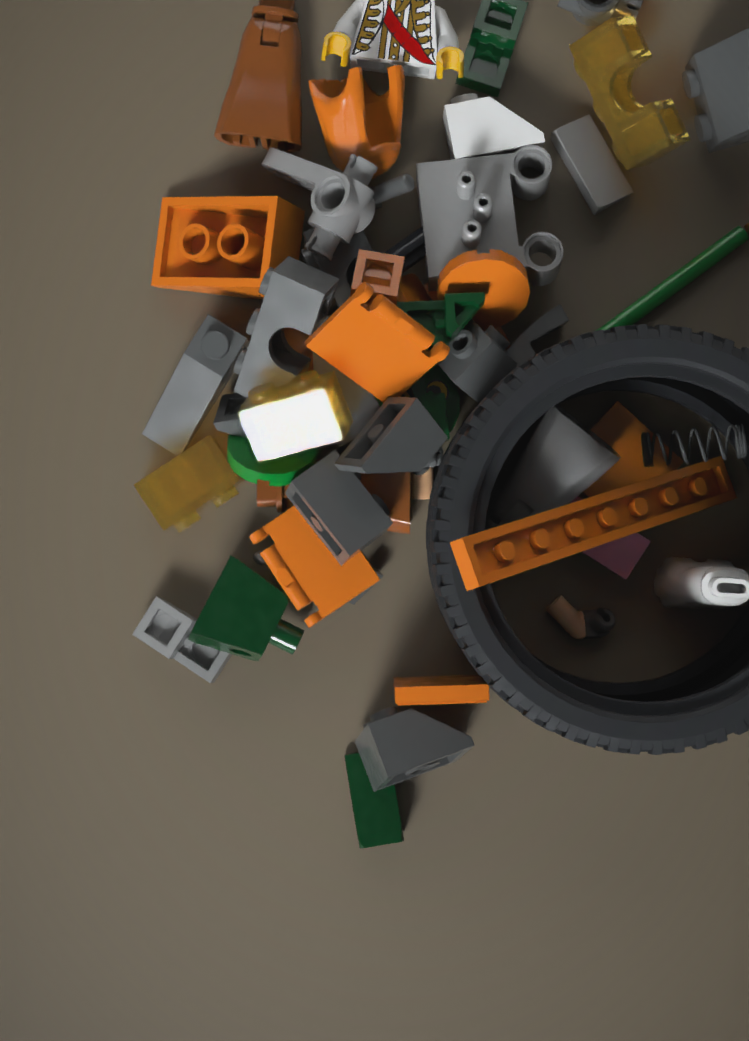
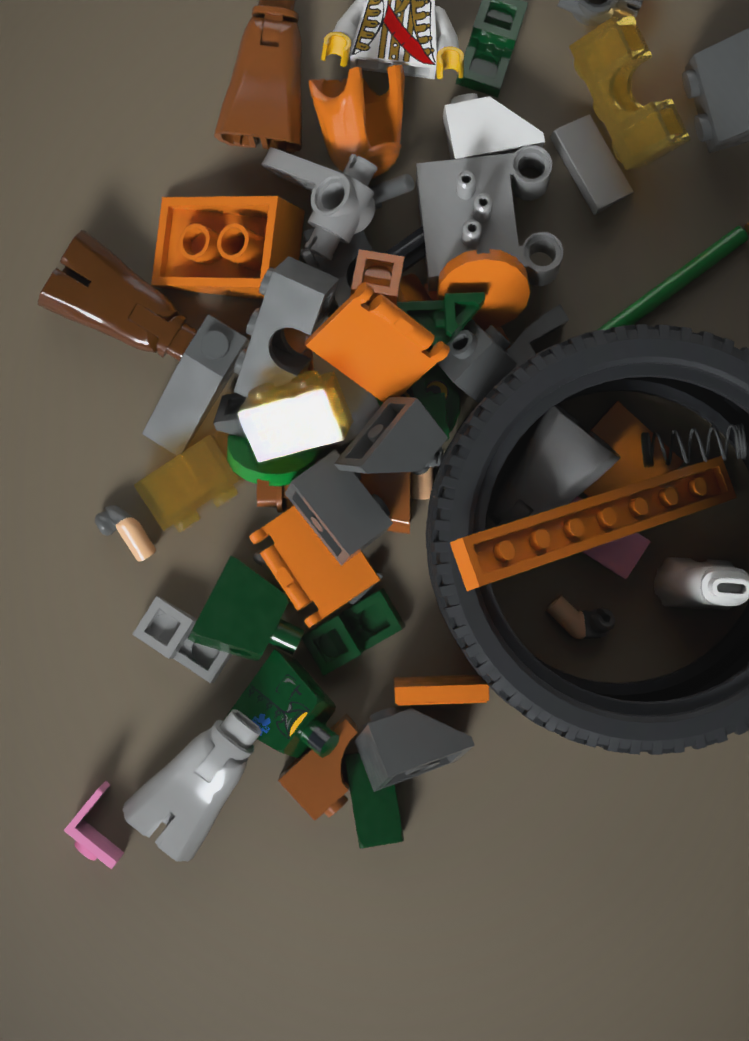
none -> reddish brown piece [38,230,198,361]
none -> bright pink bracket [64,781,124,869]
none -> light nougat arm [94,505,156,562]
none -> light grey piece [122,709,262,862]
none -> dark green torso [224,649,339,758]
none -> dark orange arch [278,713,358,821]
none -> dark green slope [302,588,406,676]

